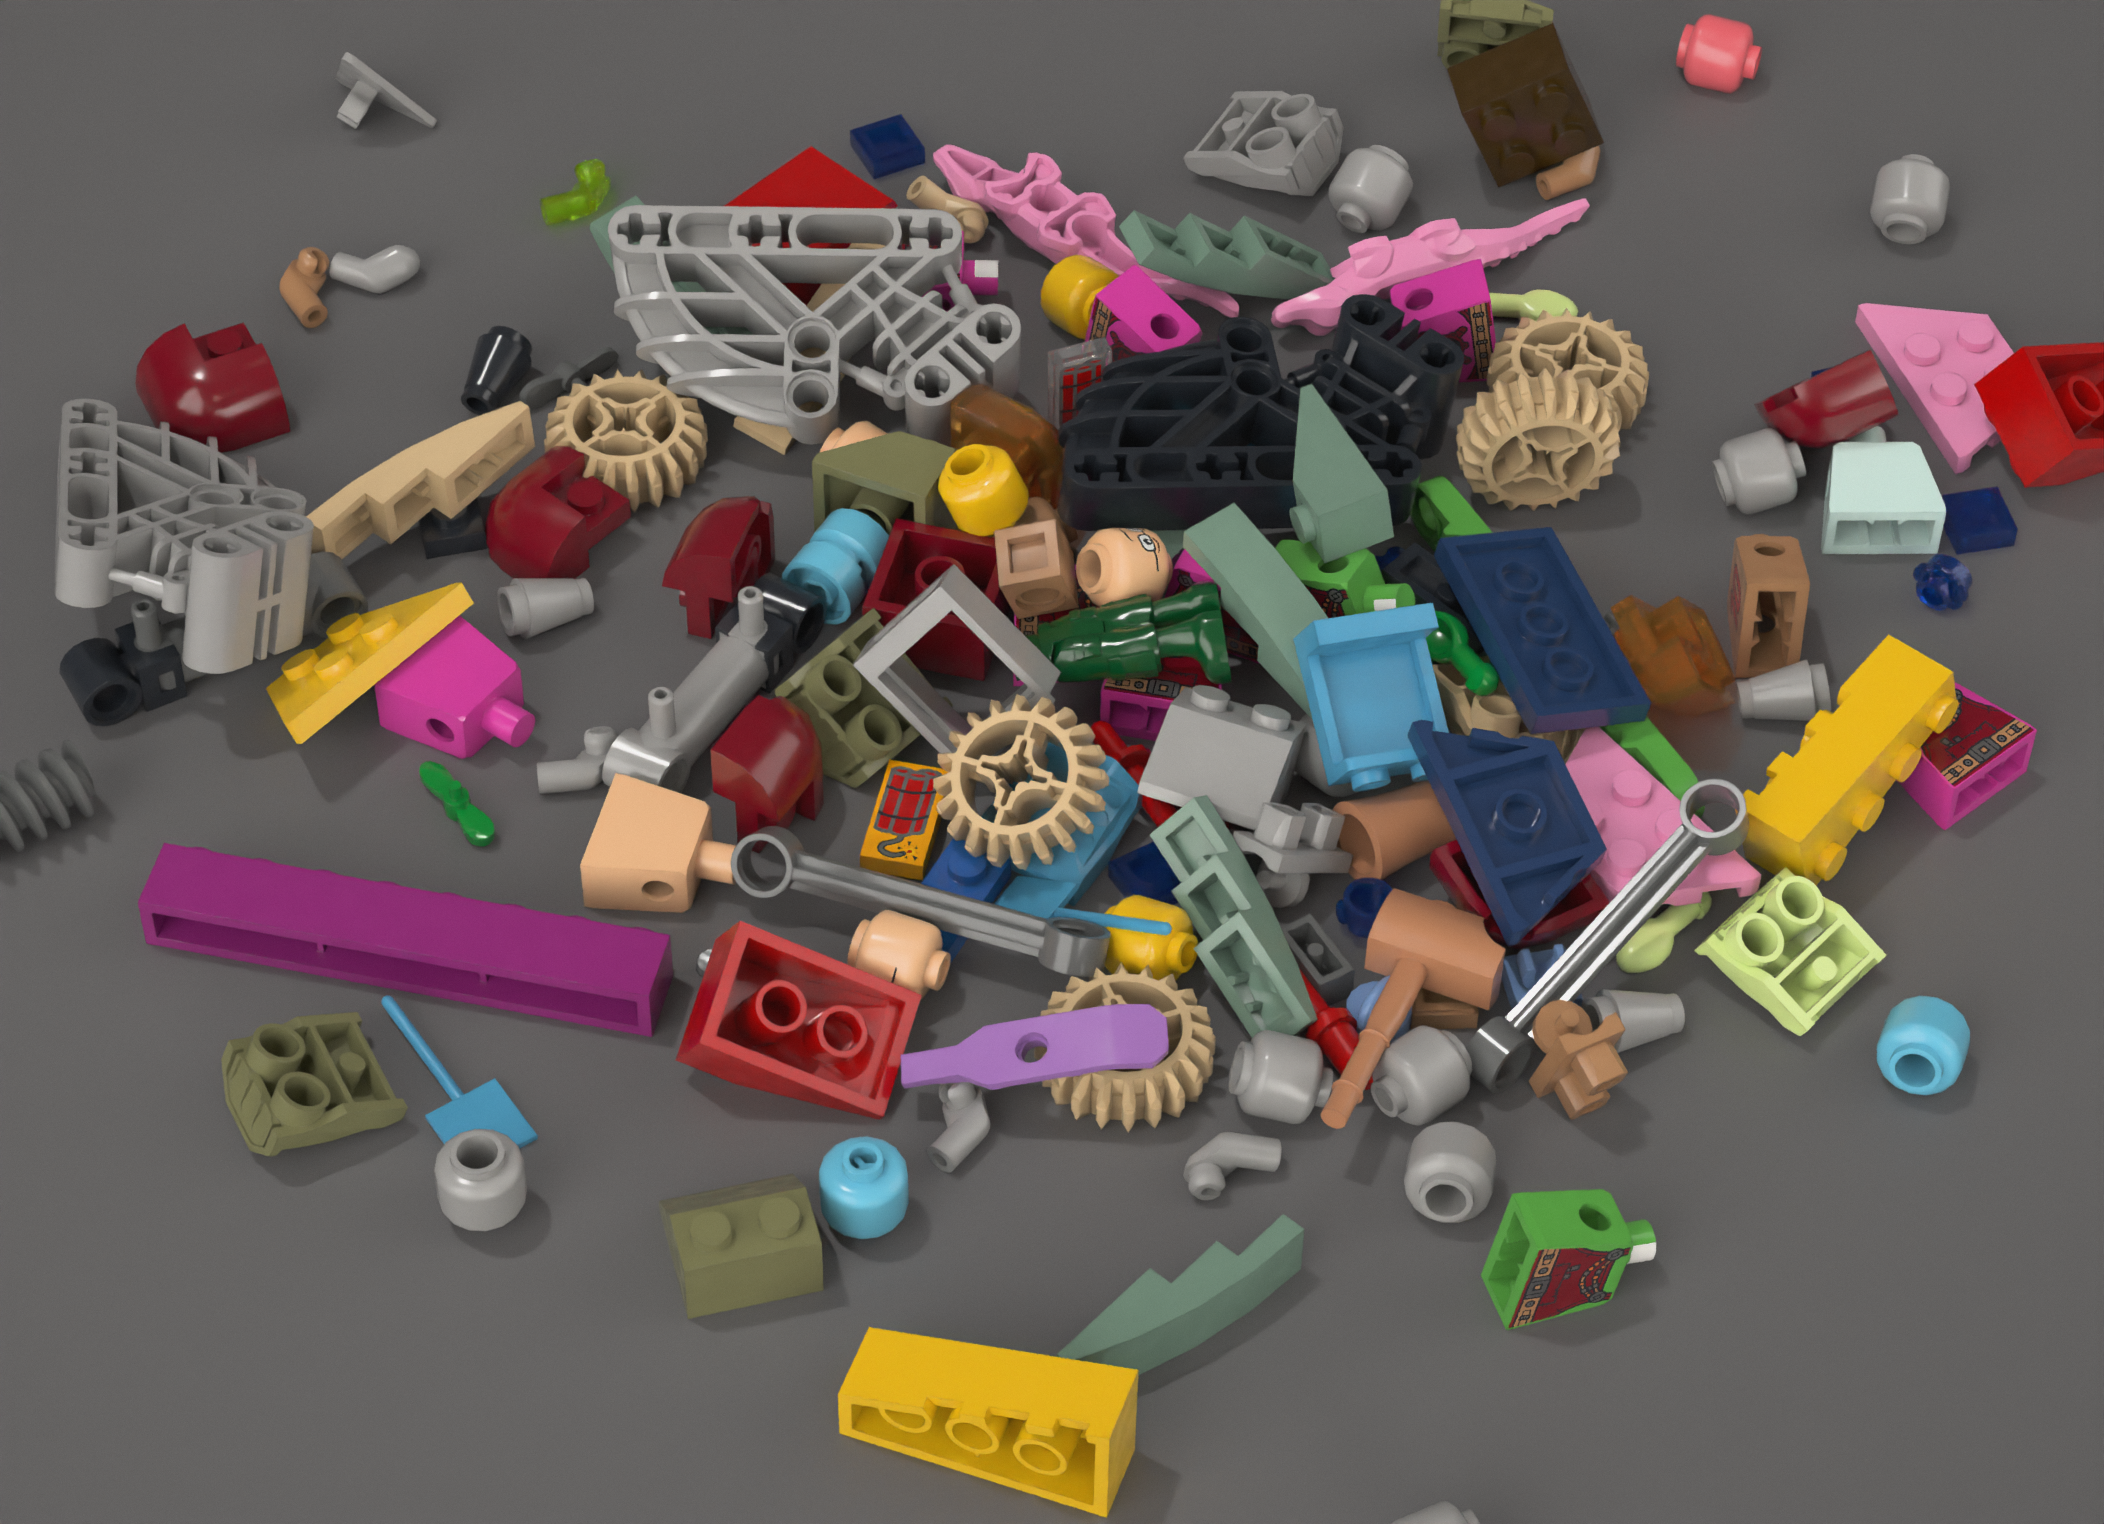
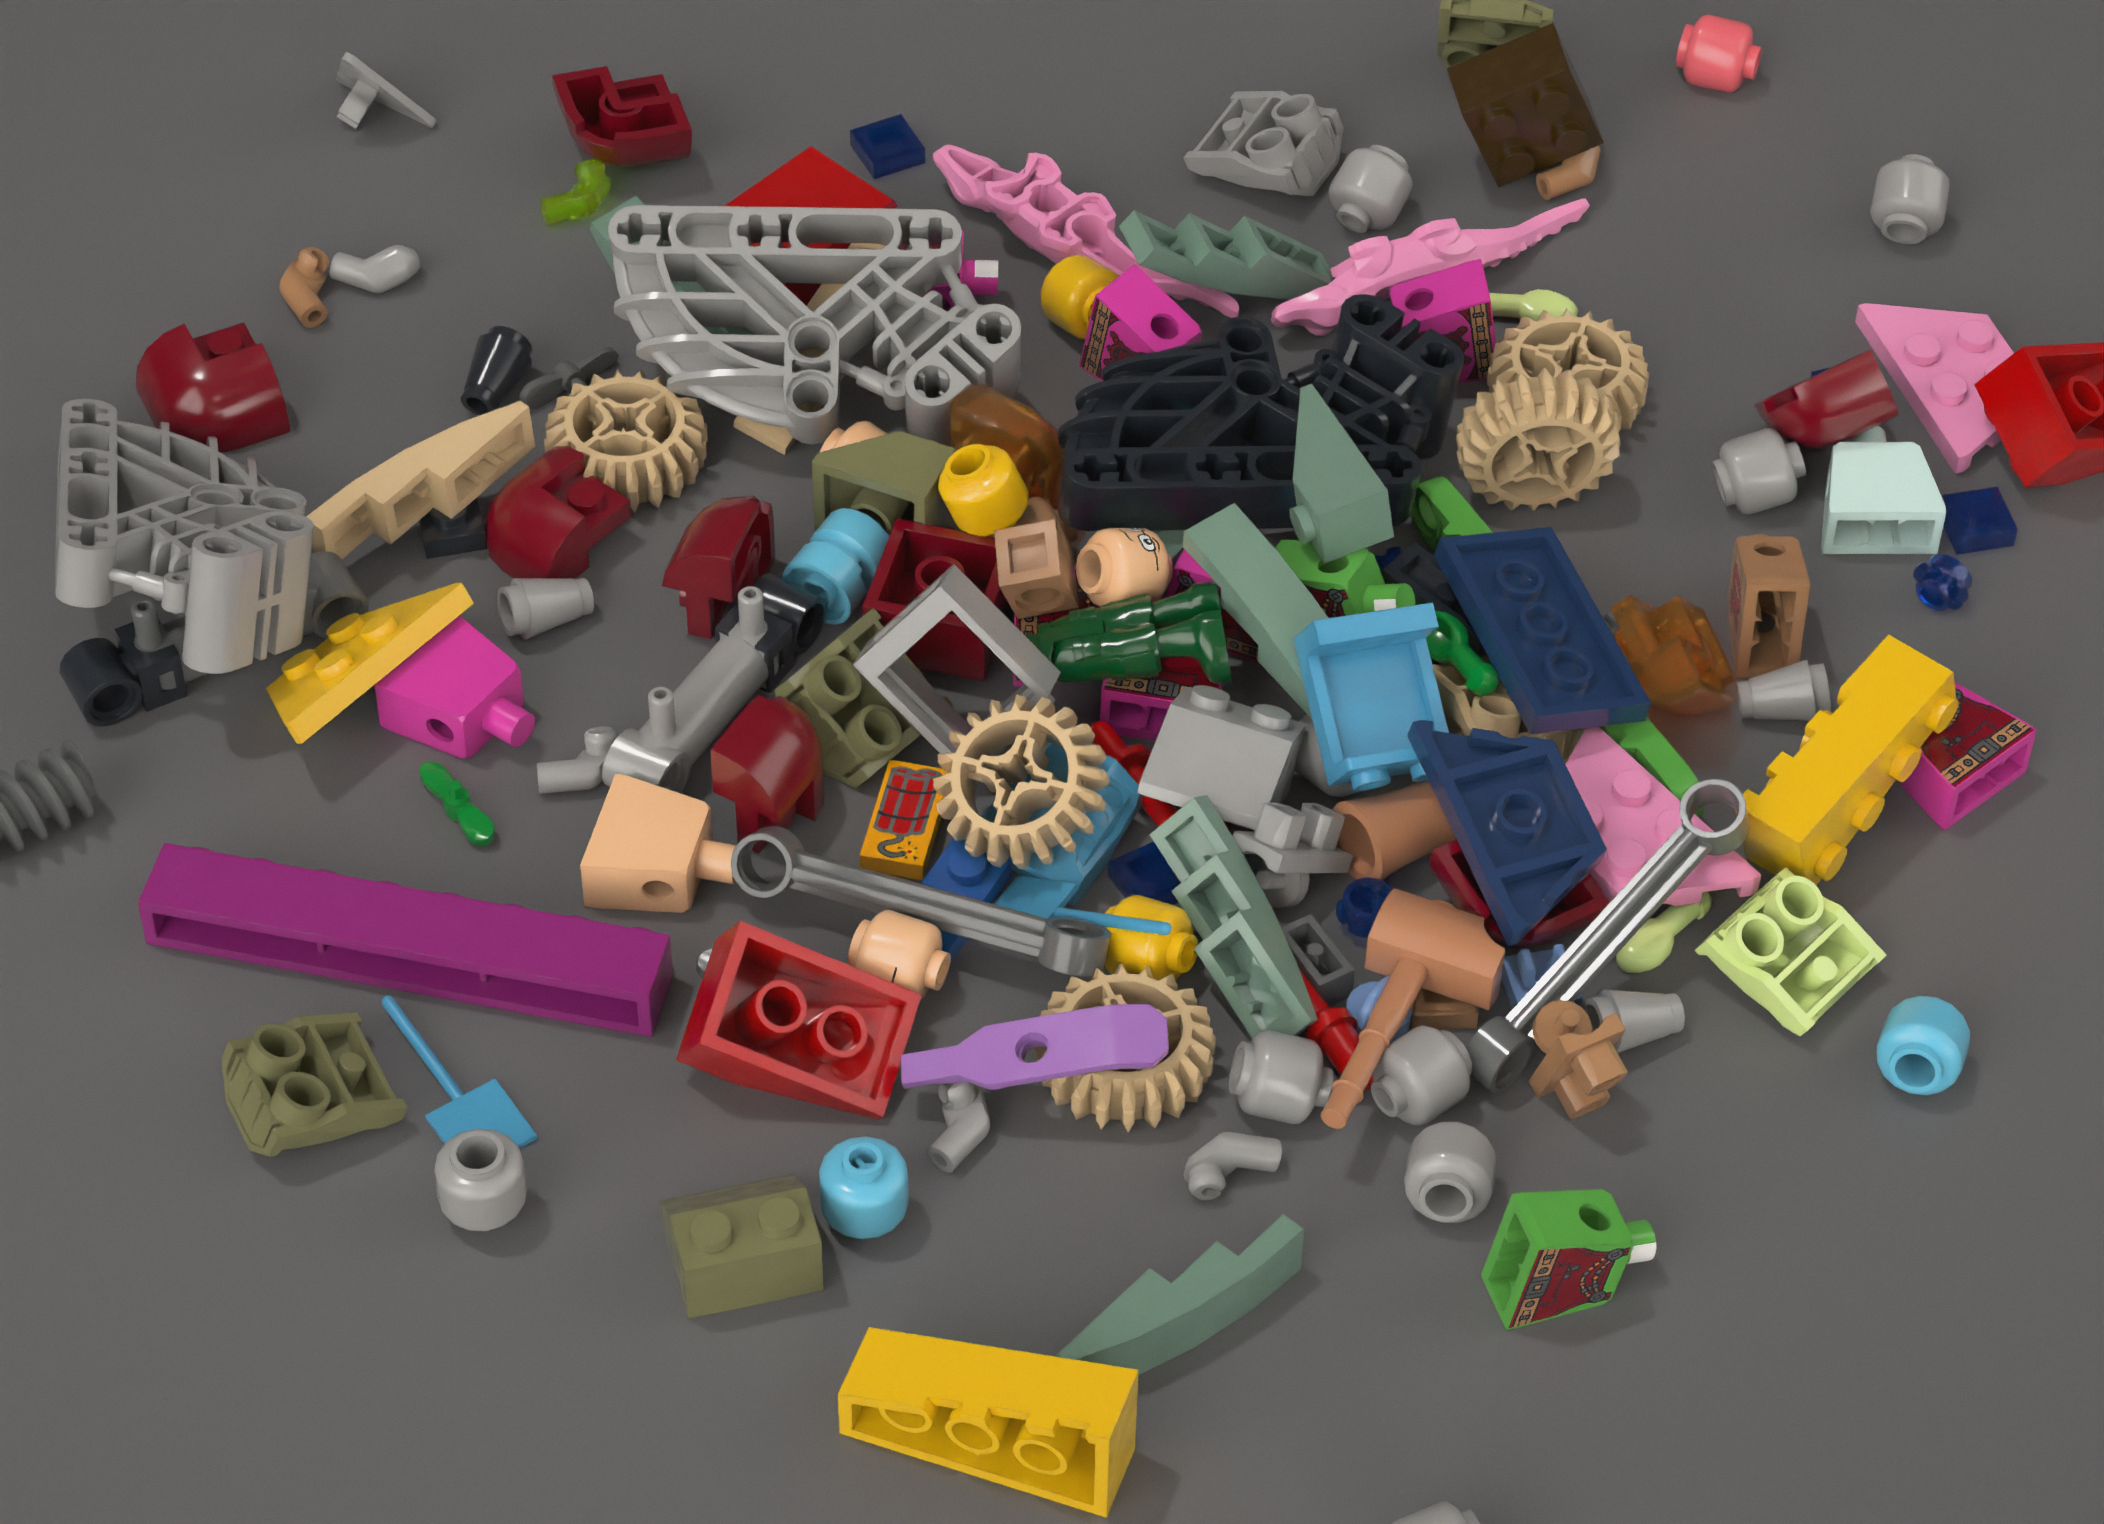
tan arm [906,176,989,243] -> none
tile [1047,337,1112,452] -> none
none -> dark red brick [552,66,692,167]

